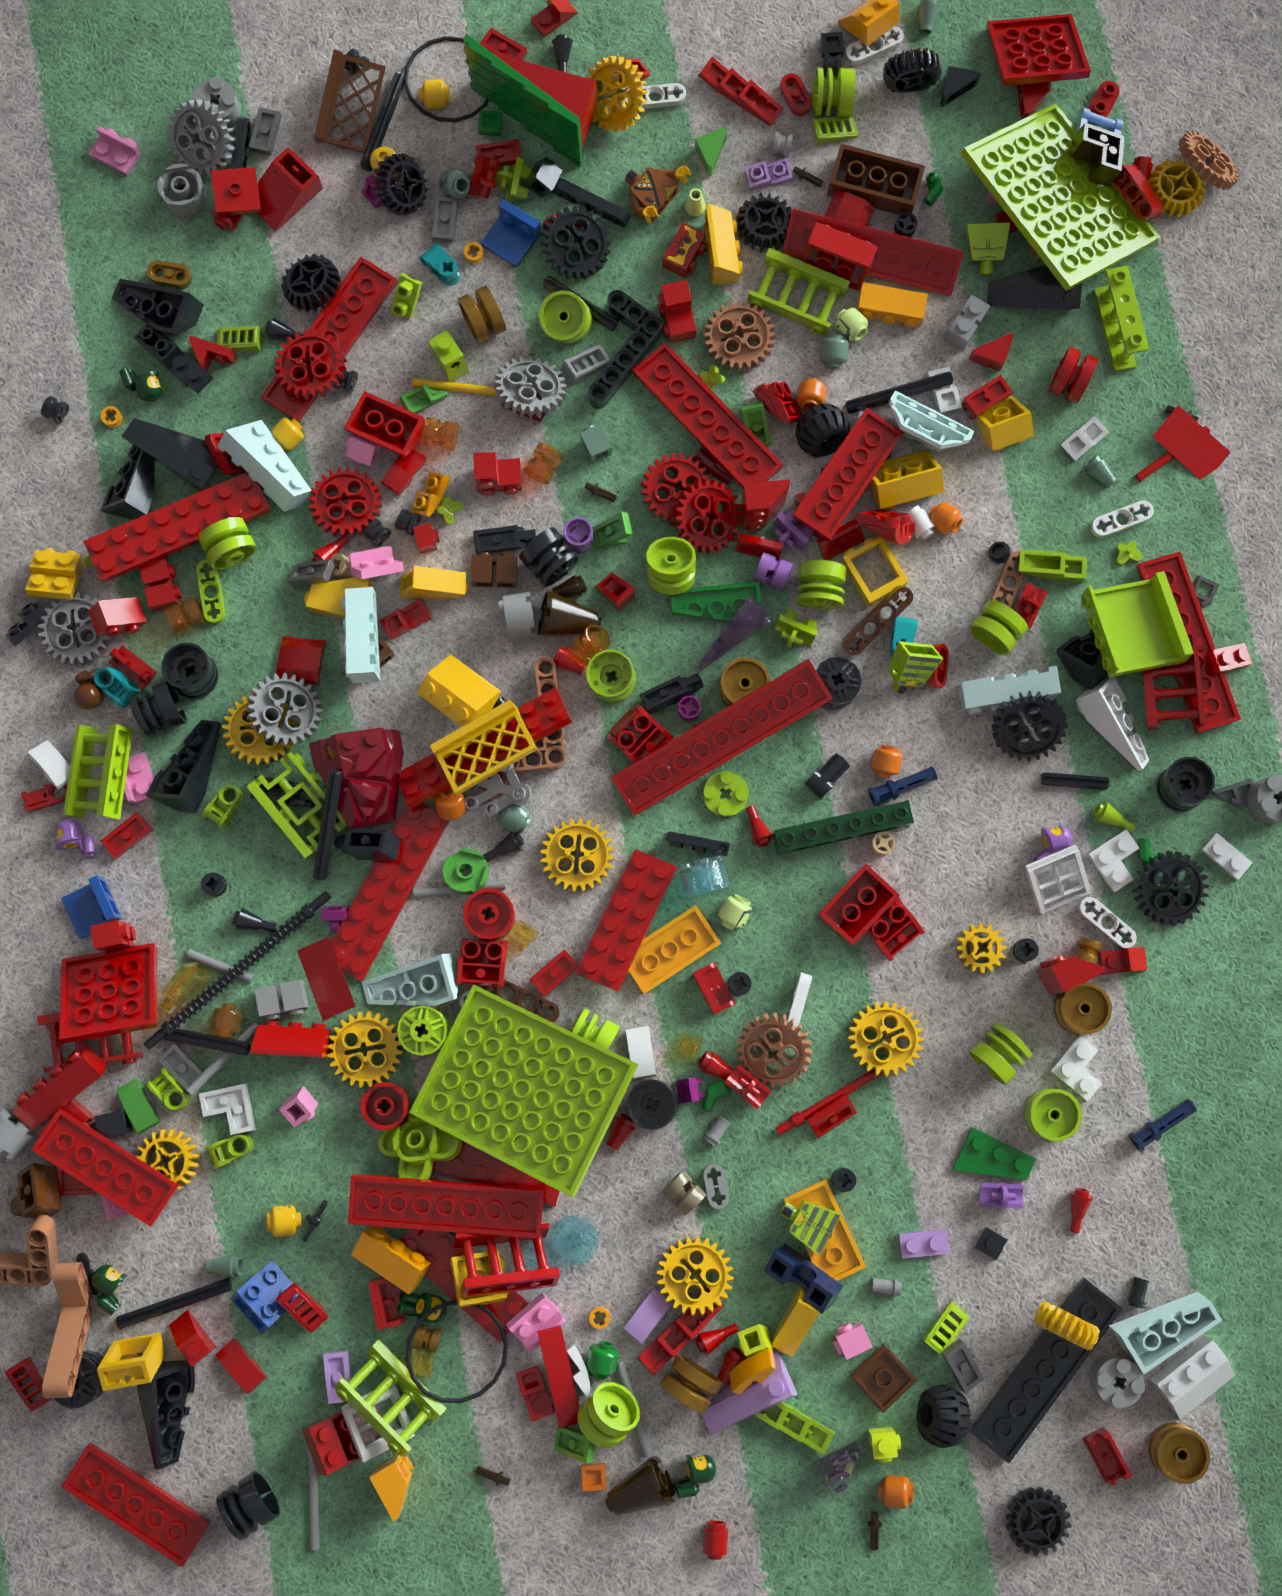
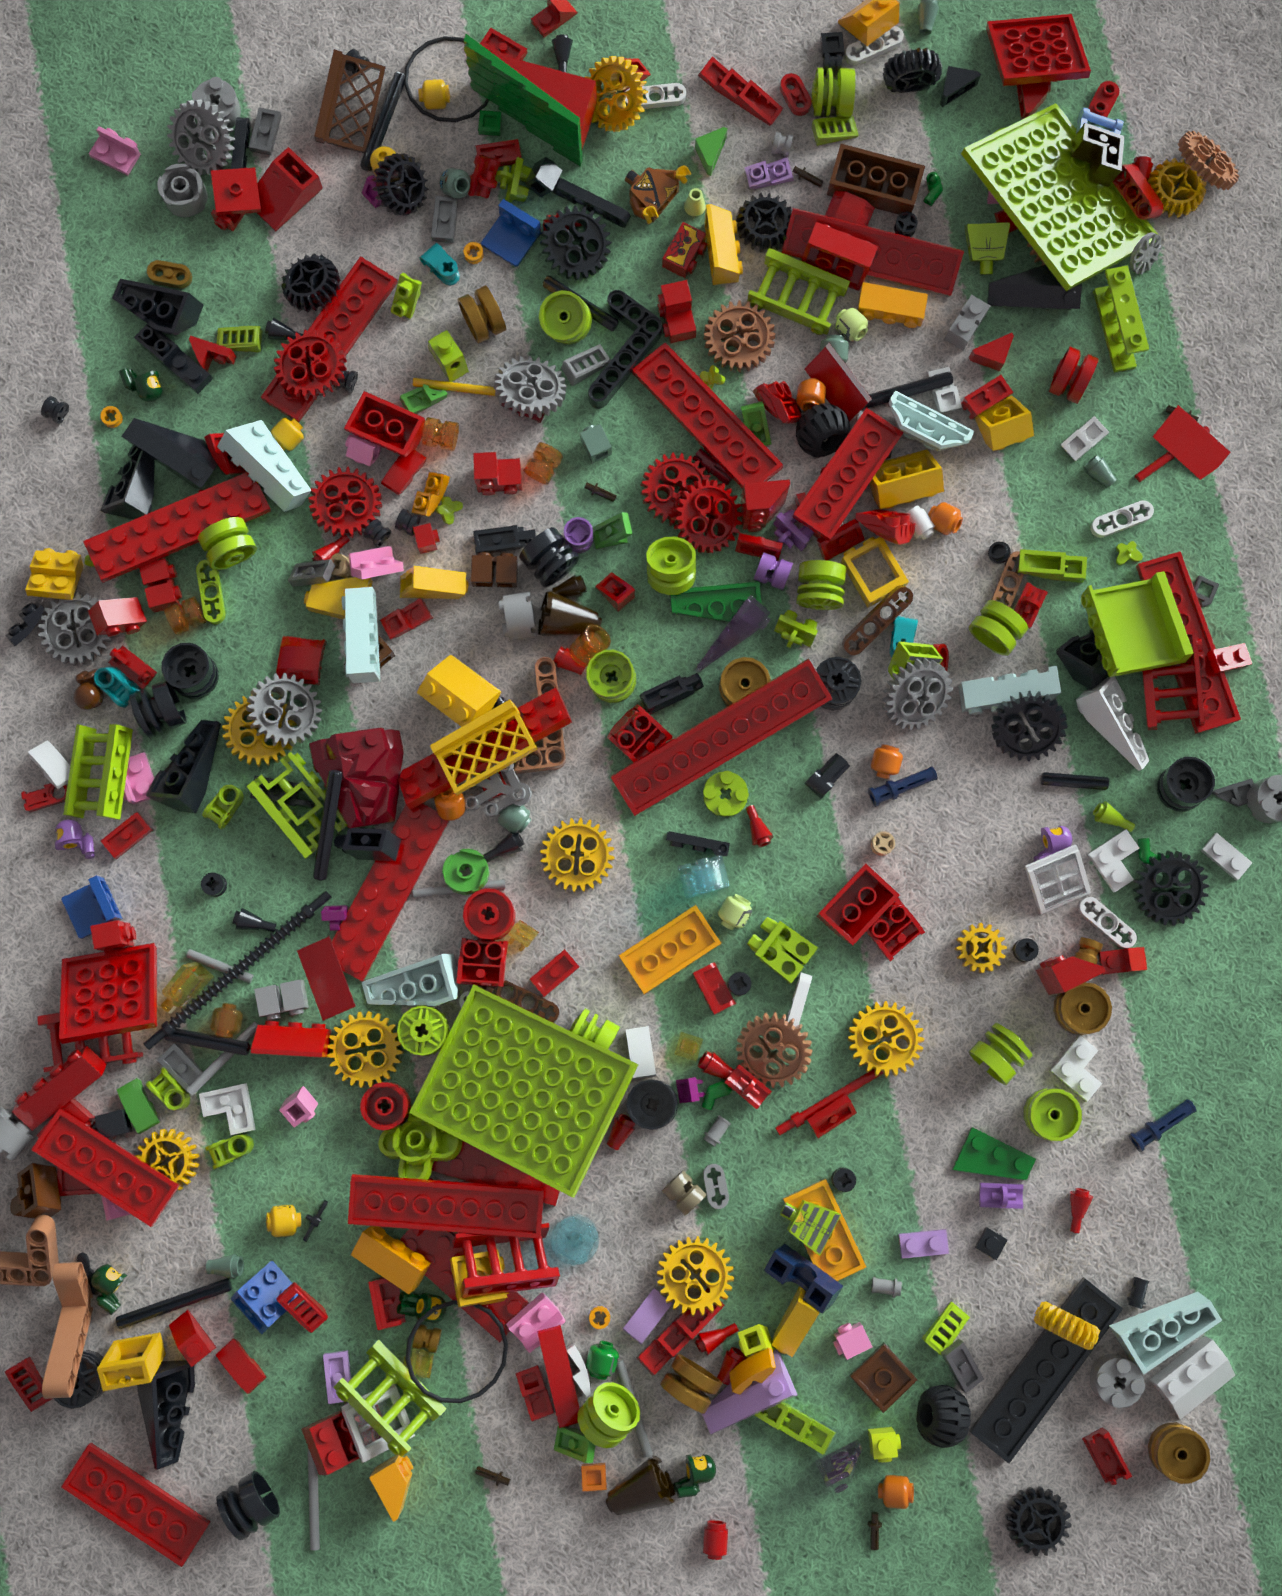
red plate [576,849,677,993] -> none
magenta wheel [678,696,701,722] -> none
dark green brick [772,800,914,855] -> none
none -> lime hips [747,917,818,985]
none -> red sticker [804,343,872,422]
none -> light grey gear [882,658,953,730]
none -> light grey wheel [1130,232,1163,275]

